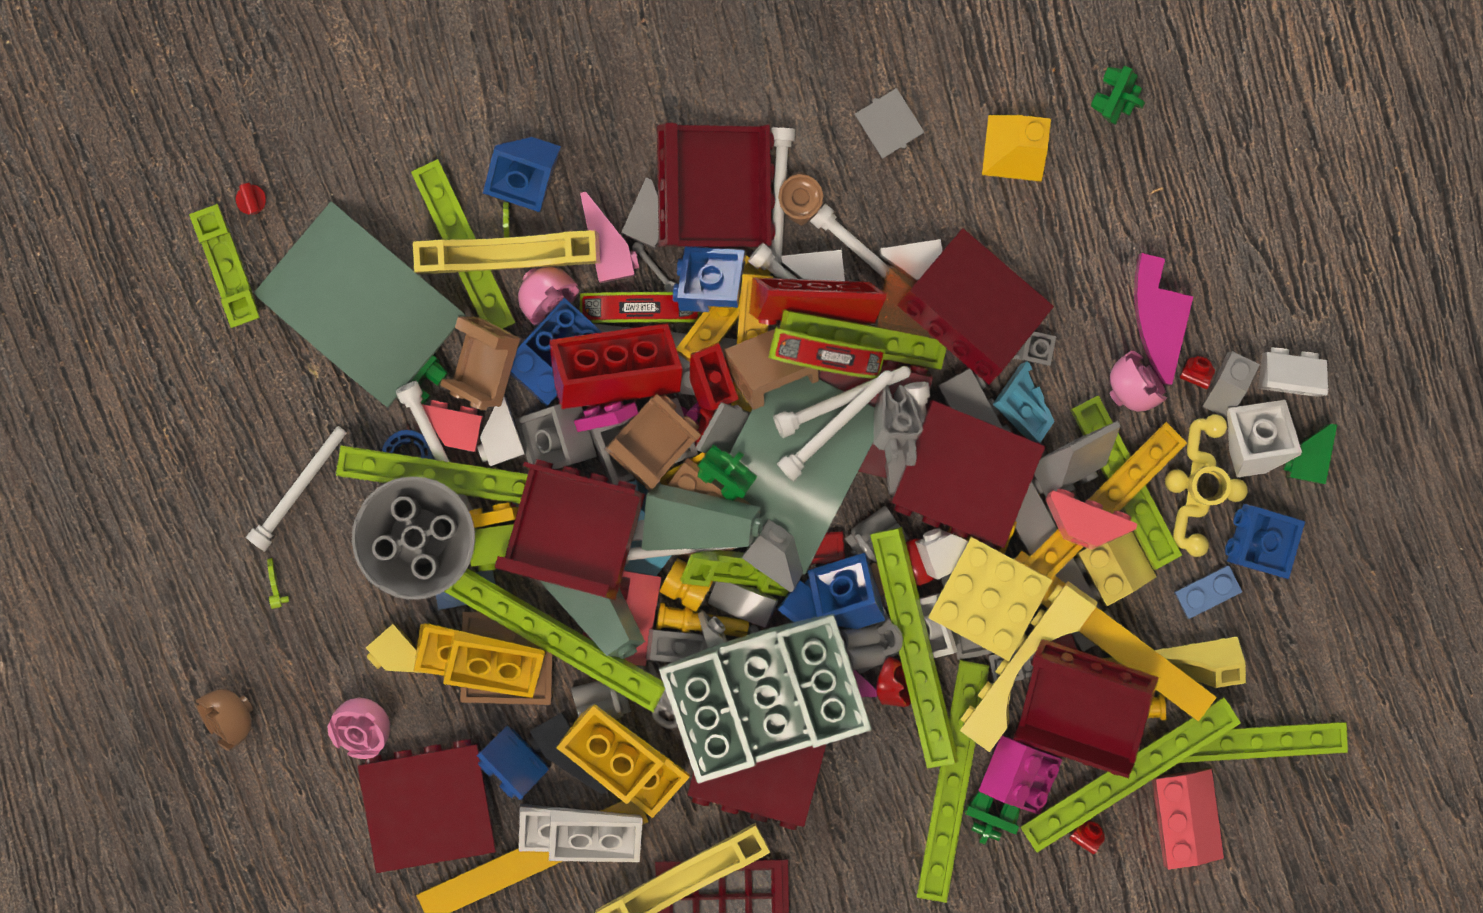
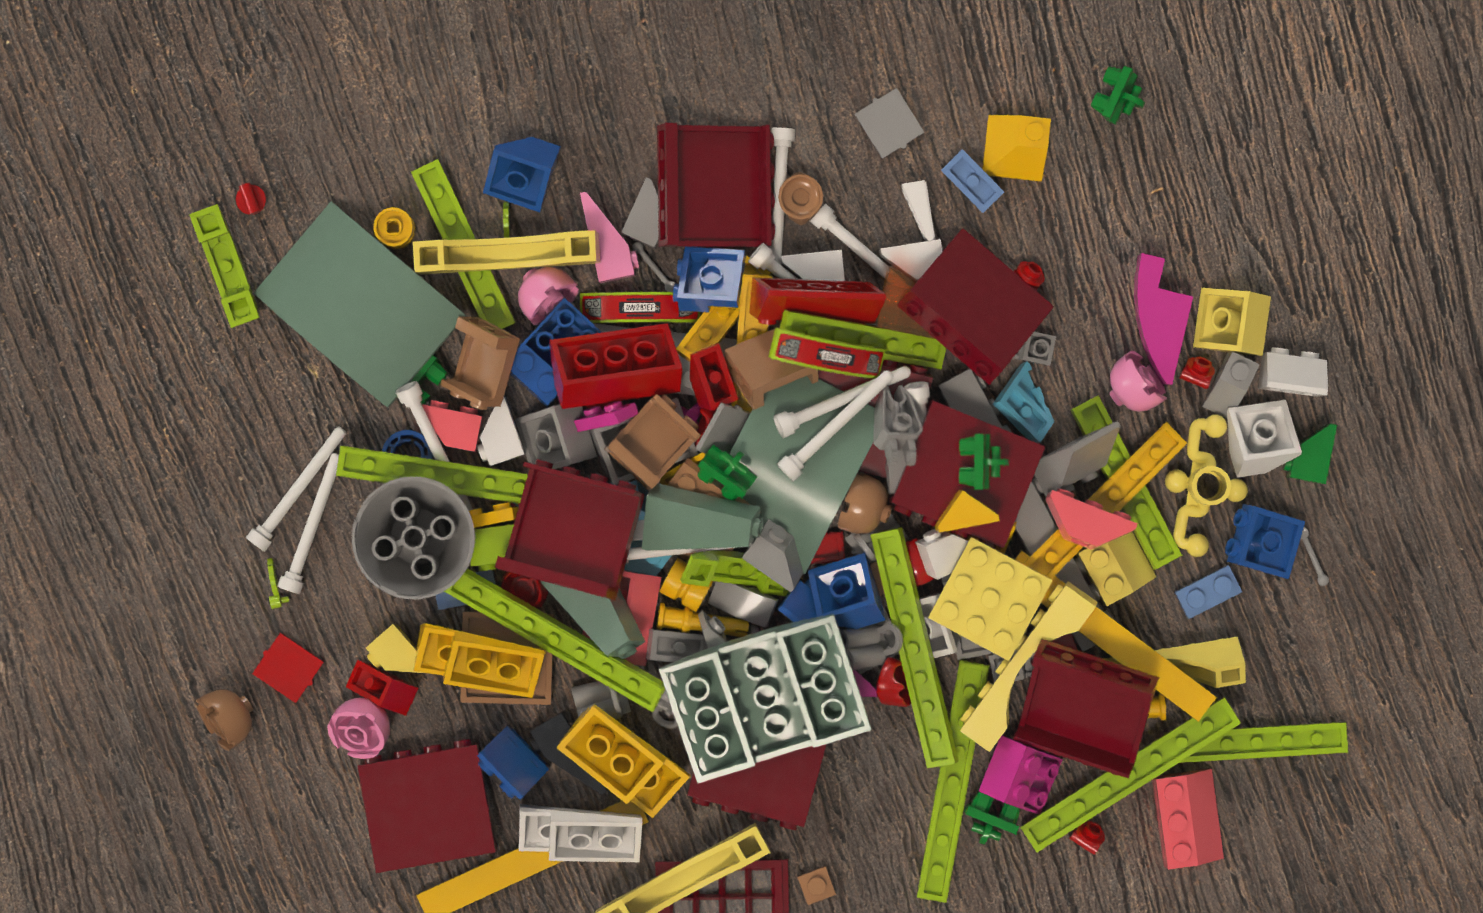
none -> red piece [252,632,324,703]
none -> white piece [277,453,339,595]
none -> red slope [346,660,418,716]
none -> yellow wheel [373,207,416,249]
none -> red hair [500,572,548,609]
none -> medium nougat plate [797,866,836,905]
none -> medium nougat cylinder [838,472,892,534]
none -> white slope [901,180,935,241]
none -> yellow slope [935,490,999,532]
none -> medium blue plate [941,149,1004,213]
none -> green hips [959,434,1009,490]
none -> red plate [1014,261,1045,291]
none -> light yellow slope [1193,288,1271,356]
none -> light grey hinge [1301,527,1329,586]

